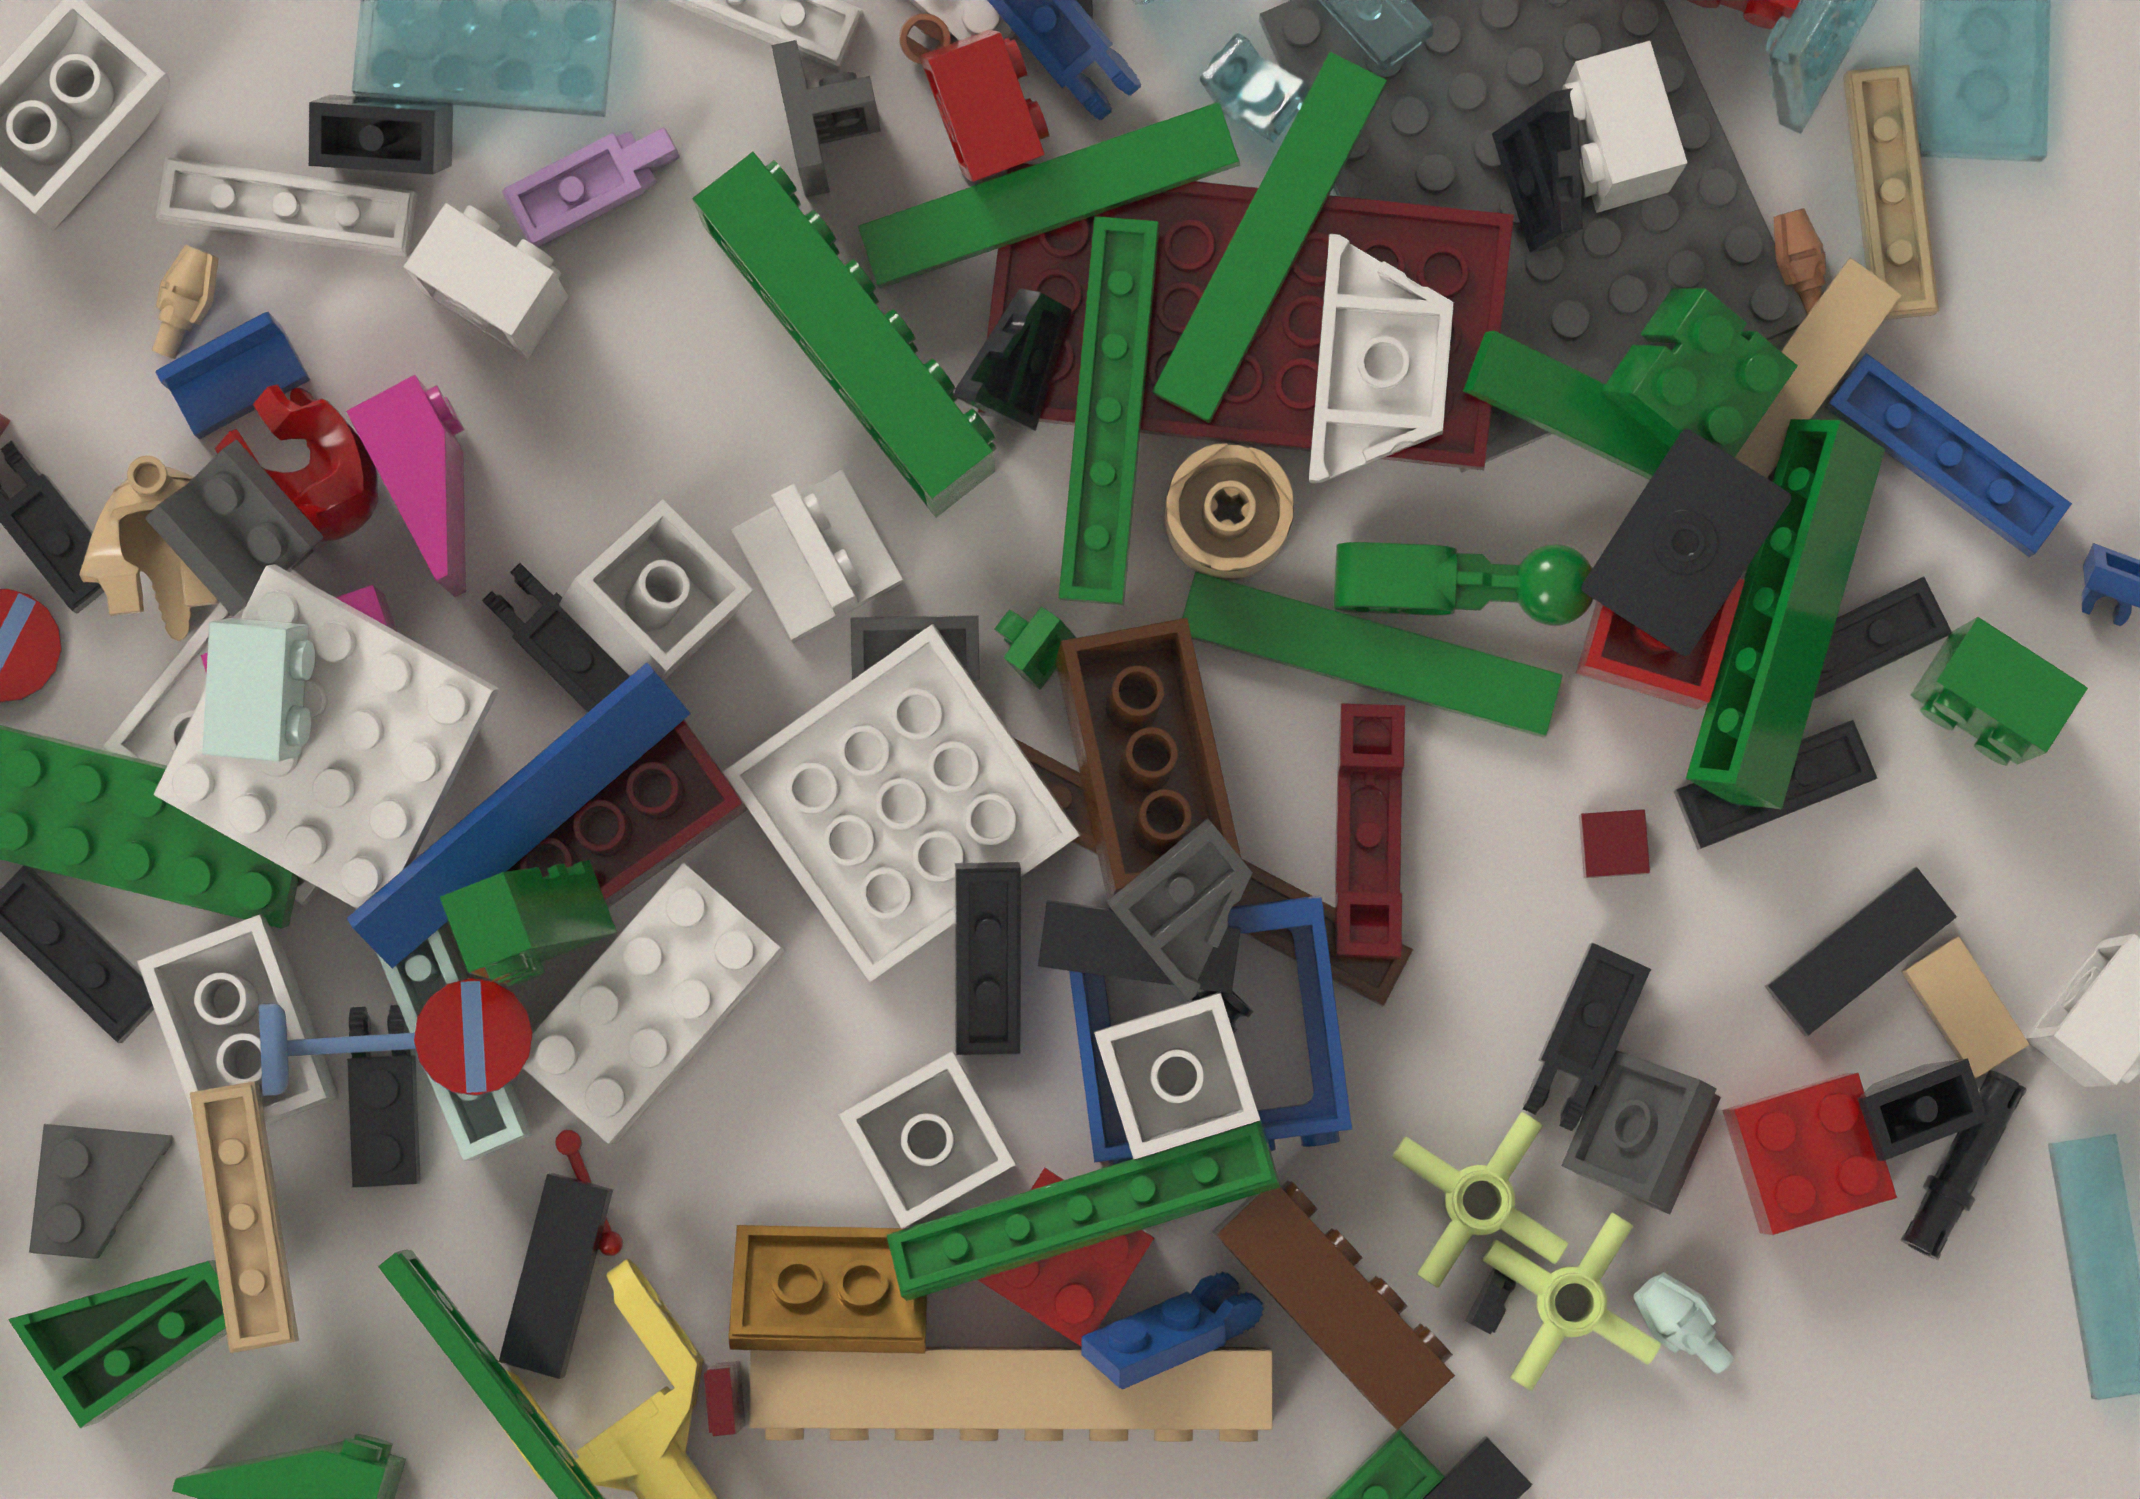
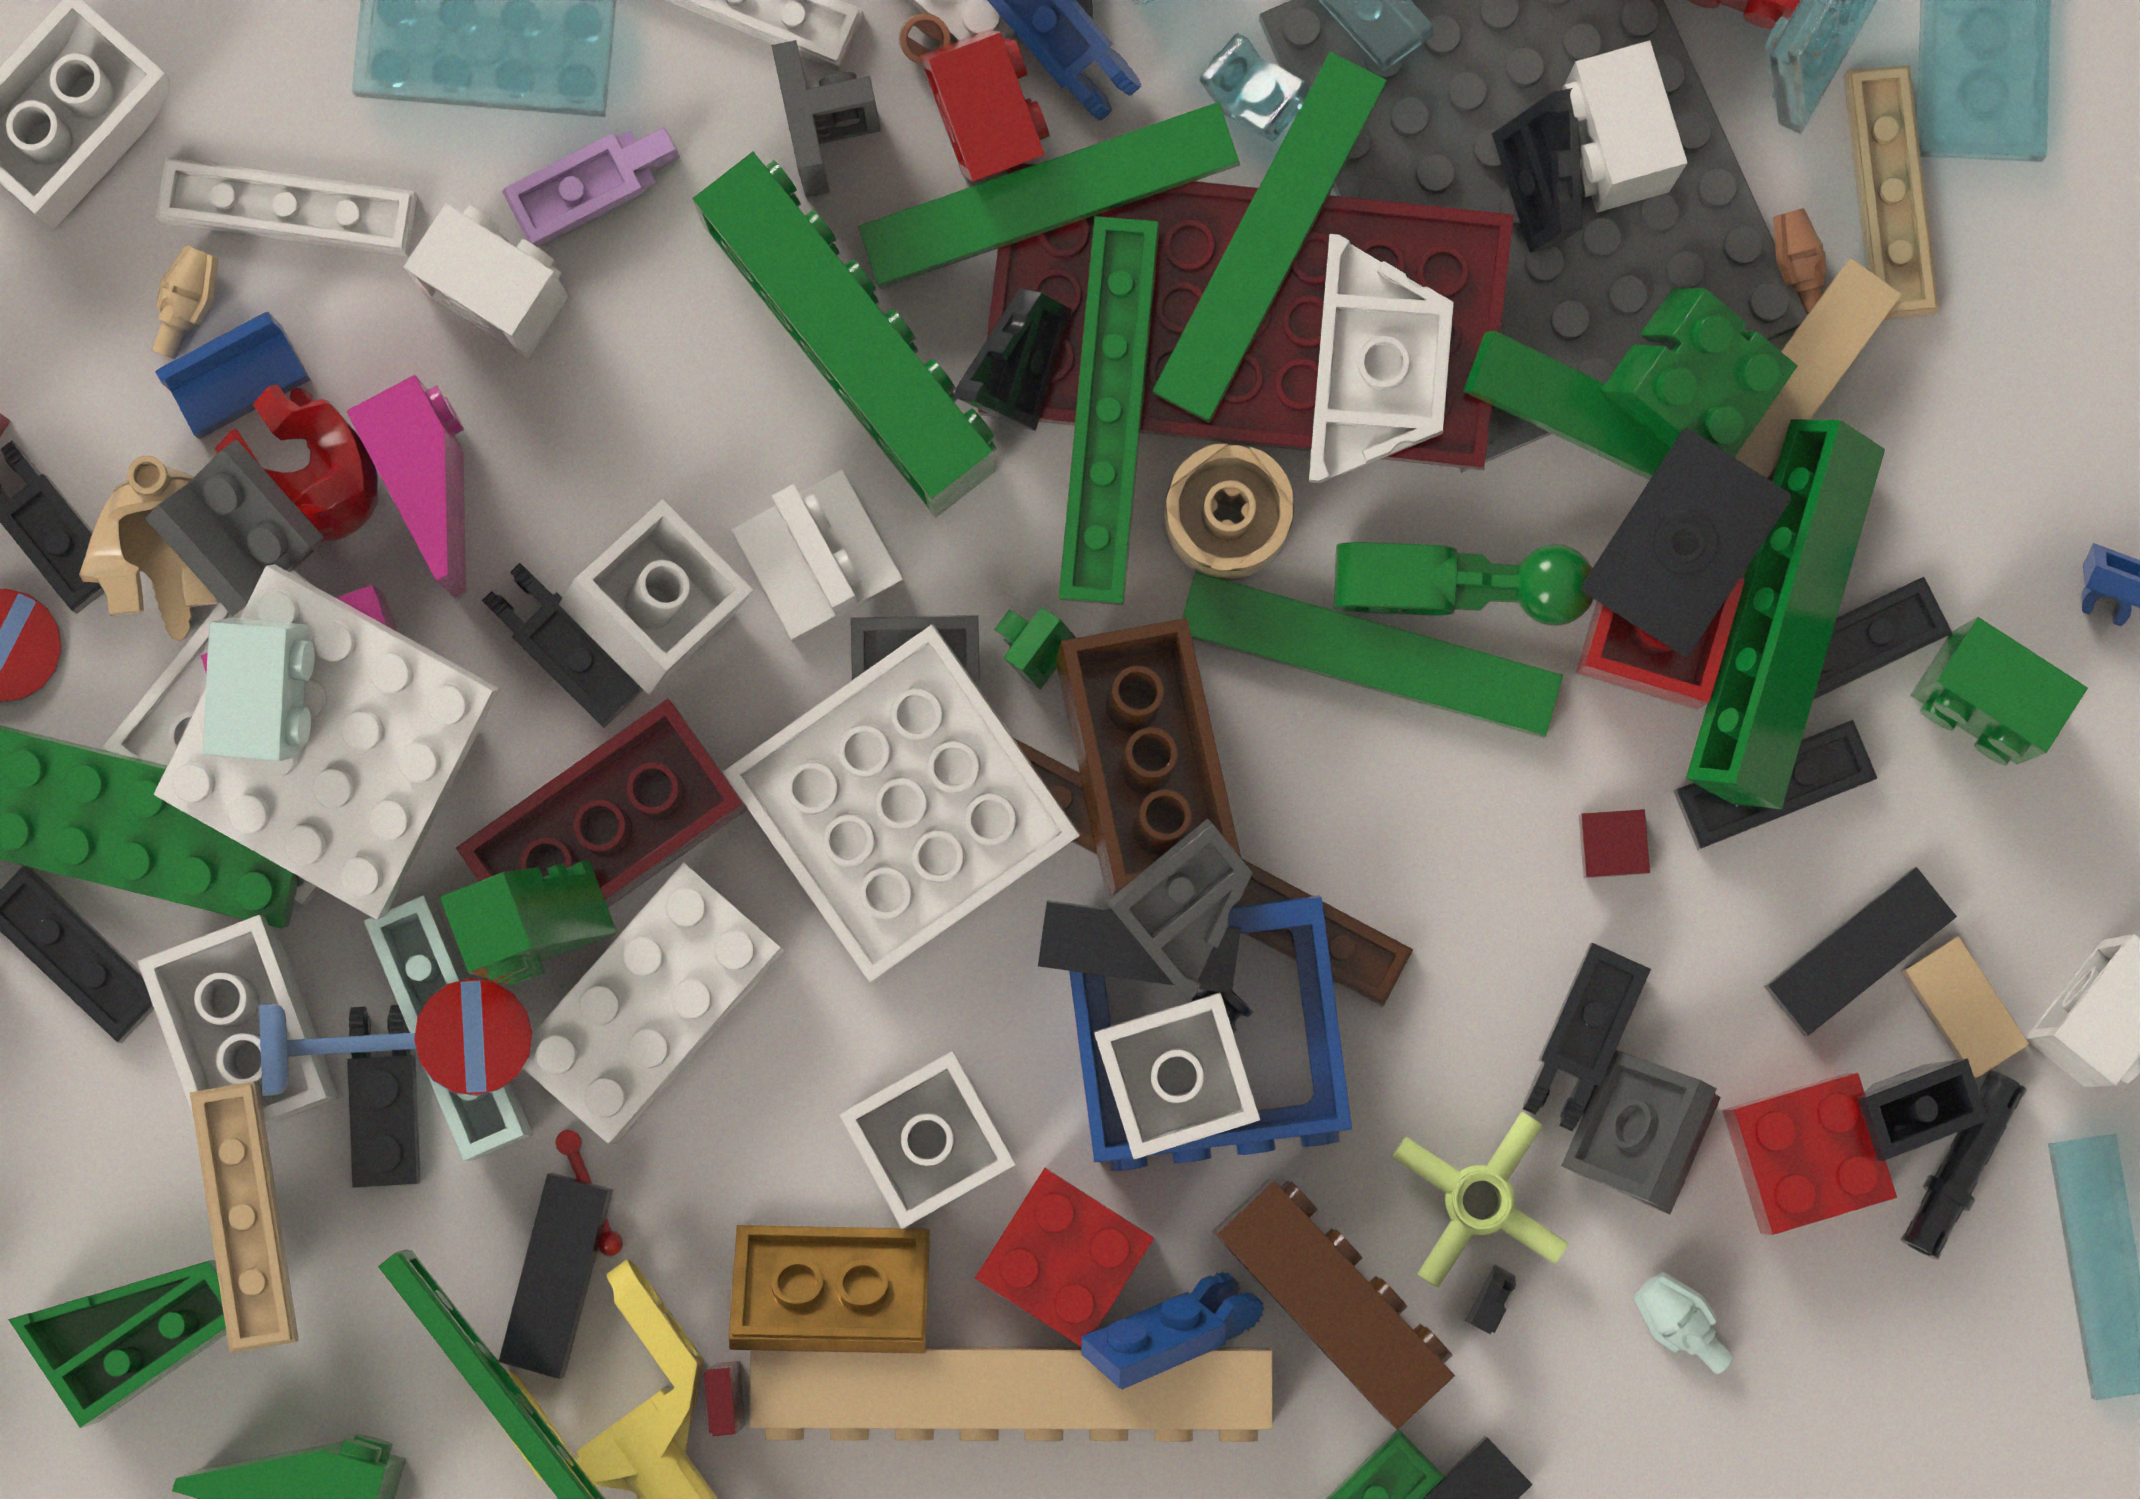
dark grey wing [29,1124,172,1259] -> none
black brick [308,95,453,175] -> none
blue tile [347,663,691,969] -> none
green tile [886,1121,1281,1301] -> none
black tile [955,862,1021,1055] -> none
dark red slope [1335,703,1405,959] -> none
yellowish green bar [1482,1212,1661,1391] -> none
blue plate [1825,353,2072,558] -> none

